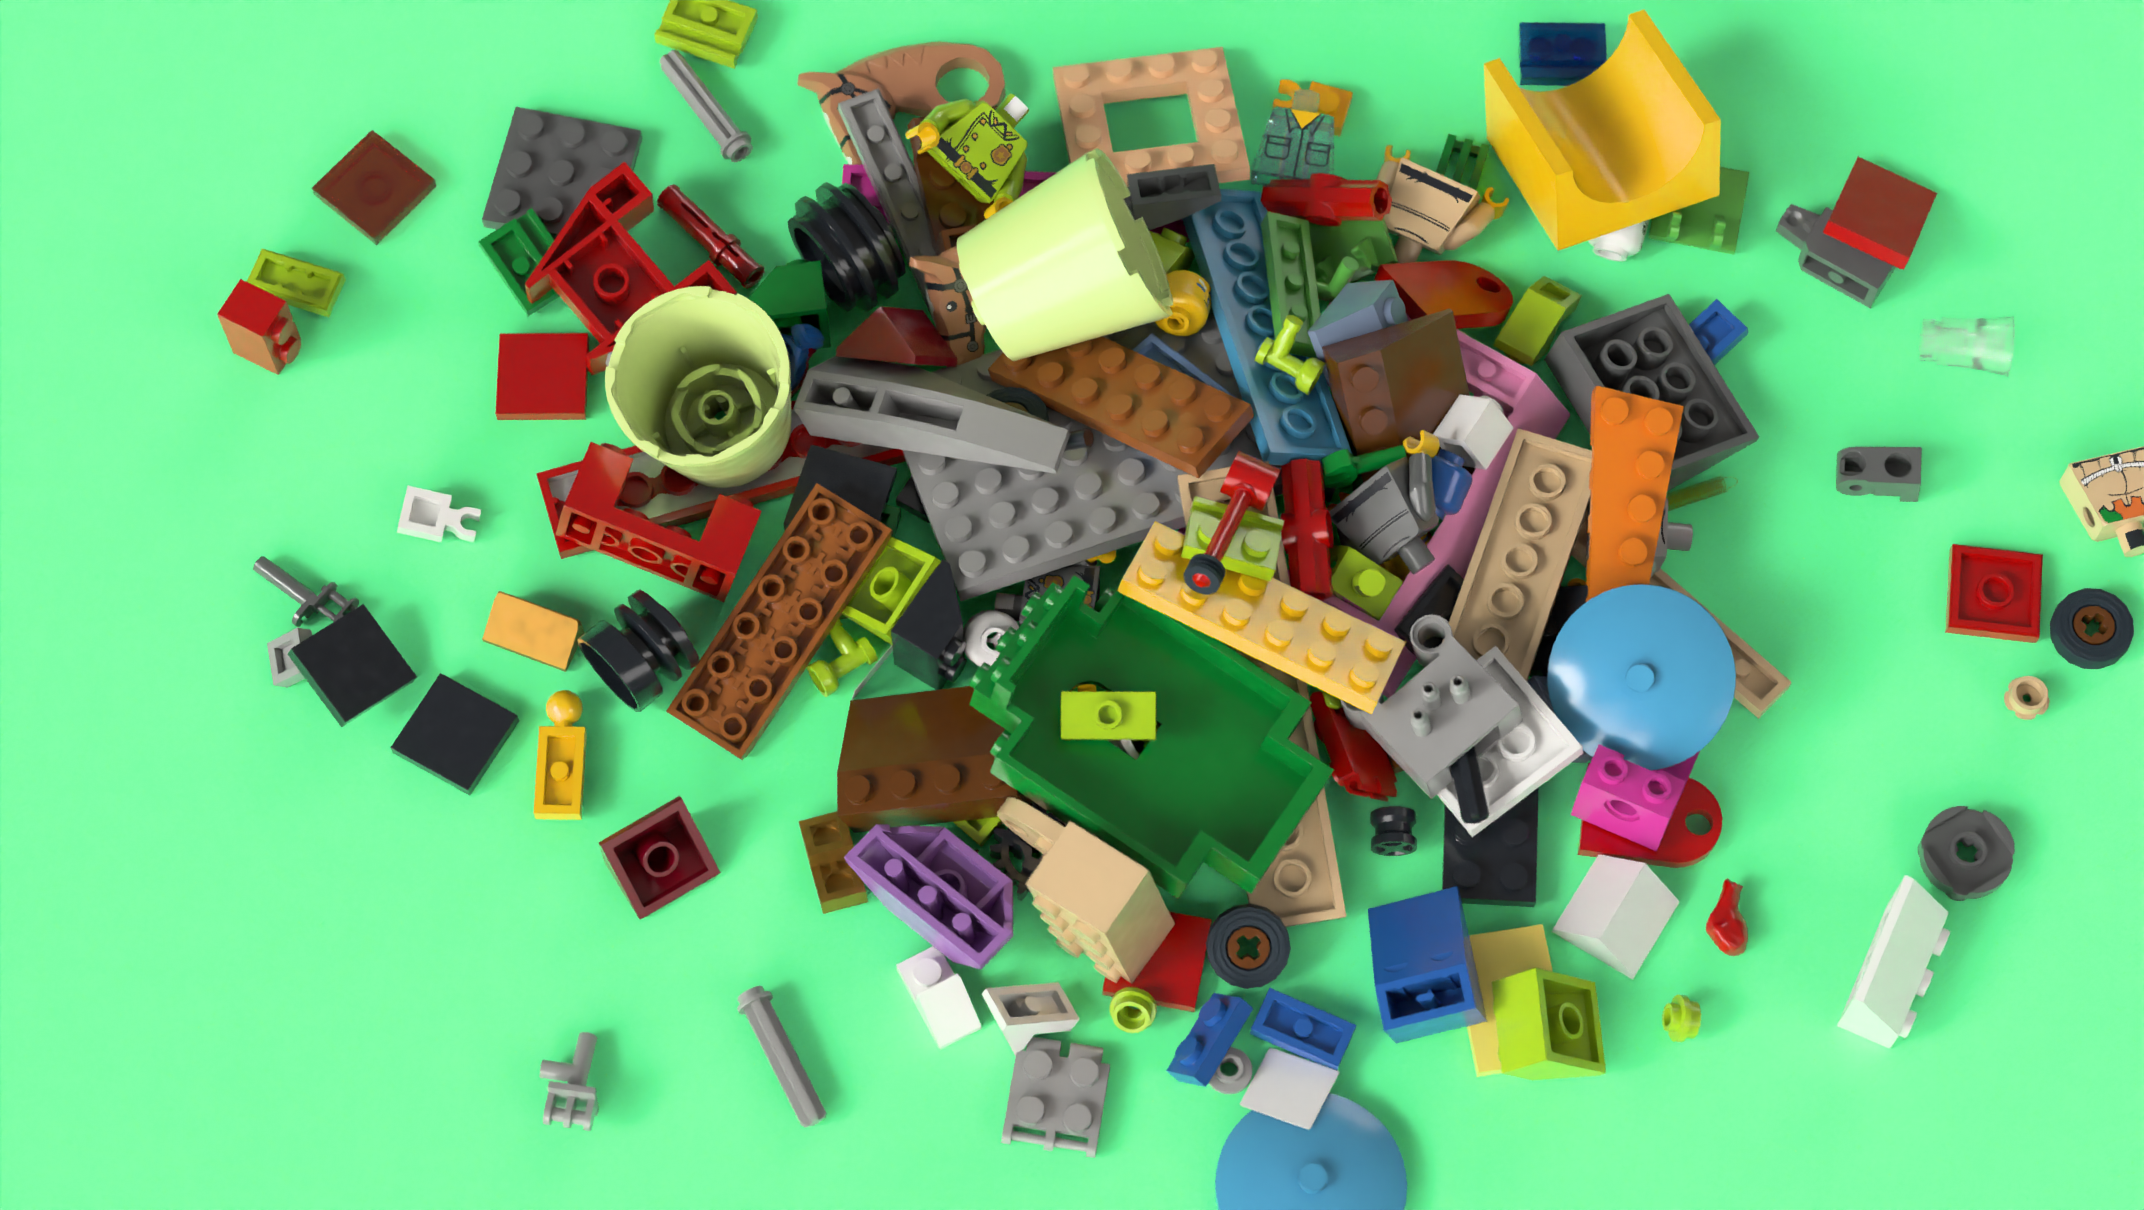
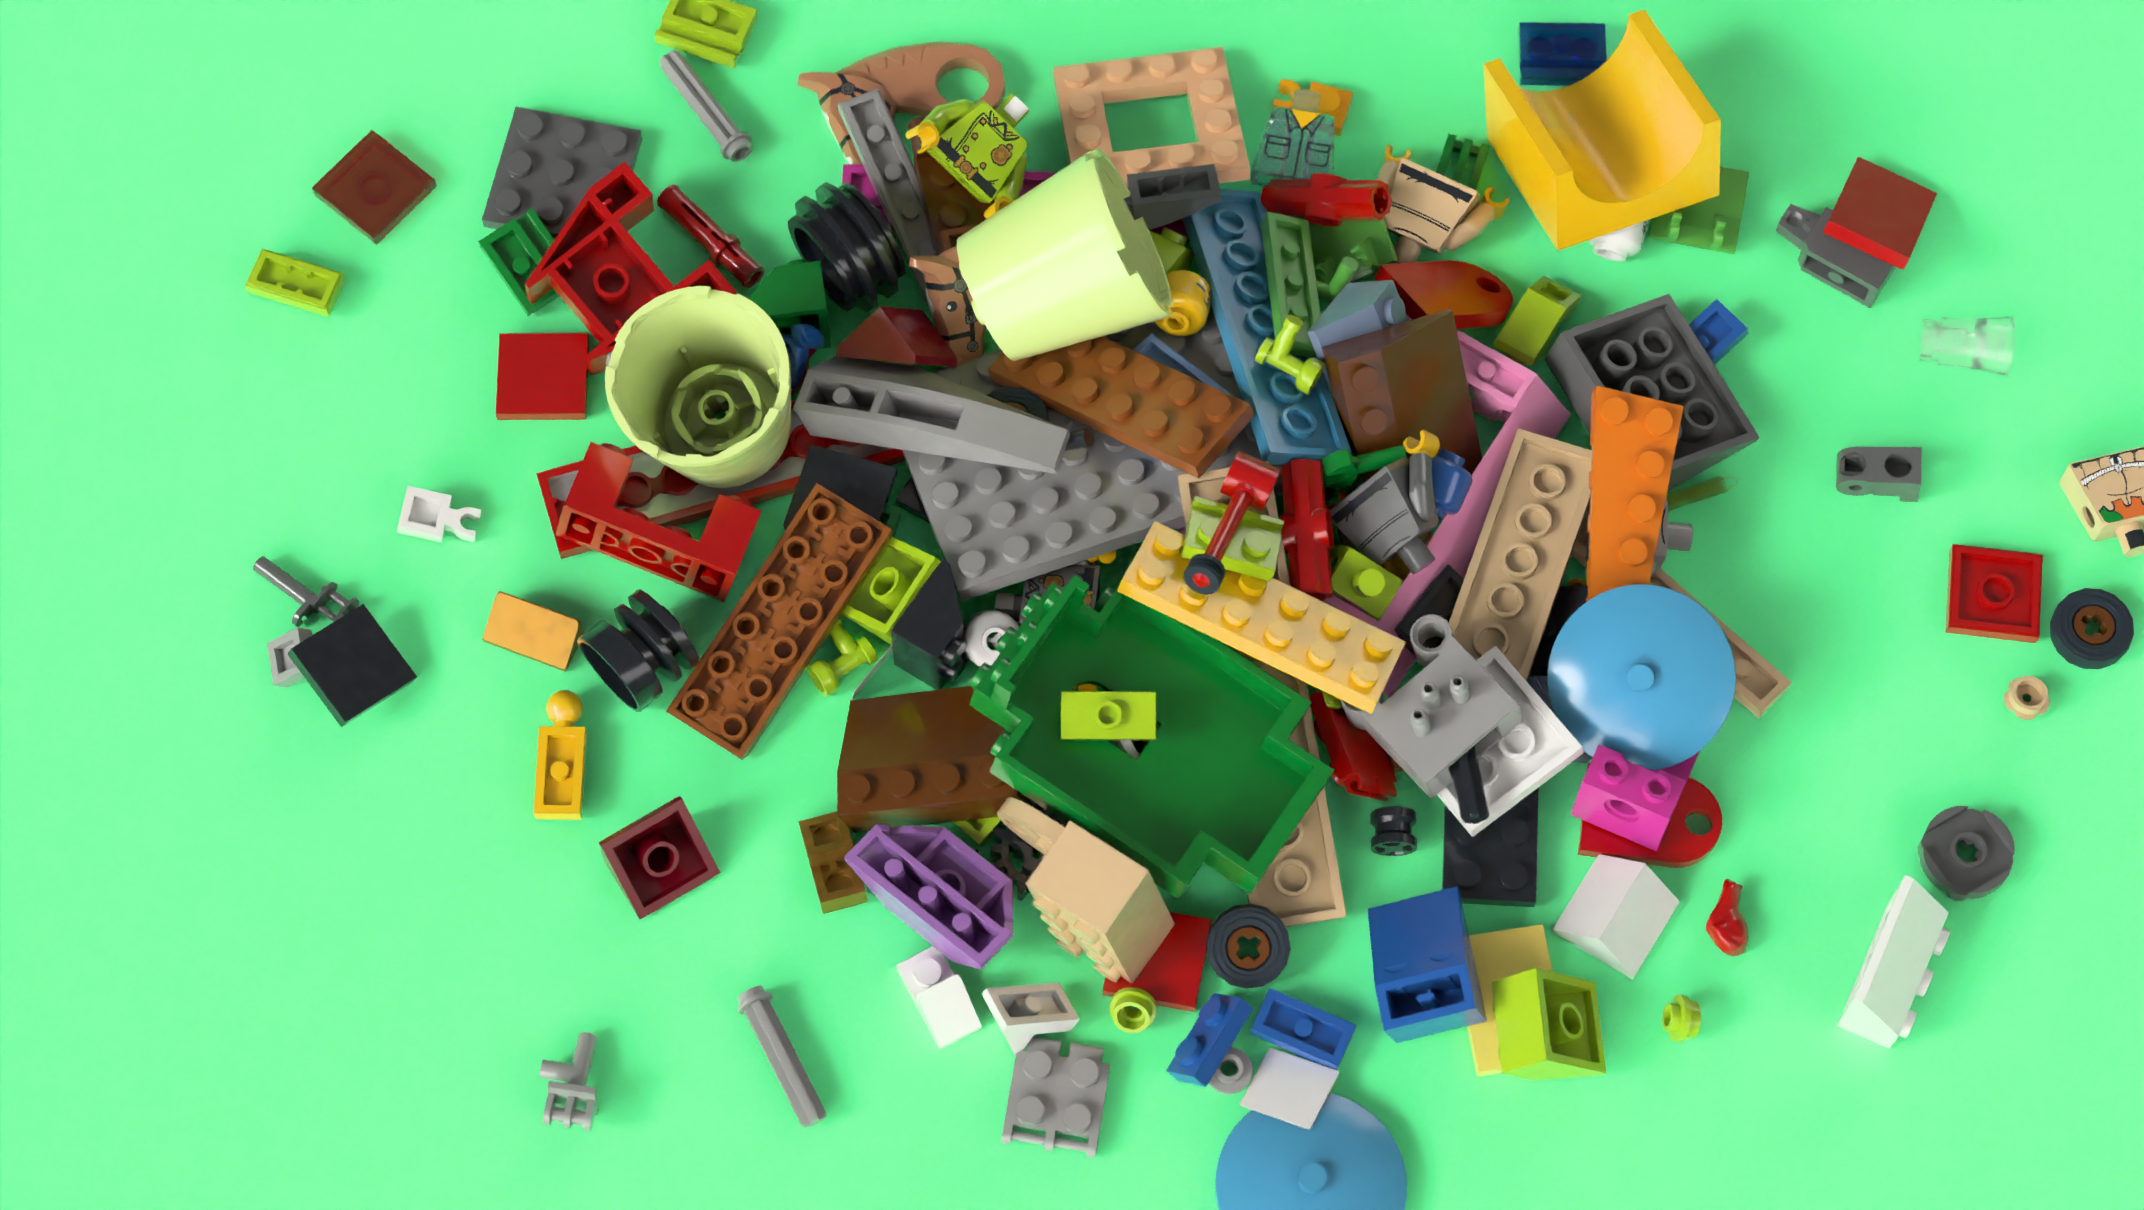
red piece [217,279,301,375] -> none
black tile [390,673,519,796] -> none
white brick [1433,394,1514,470] -> none

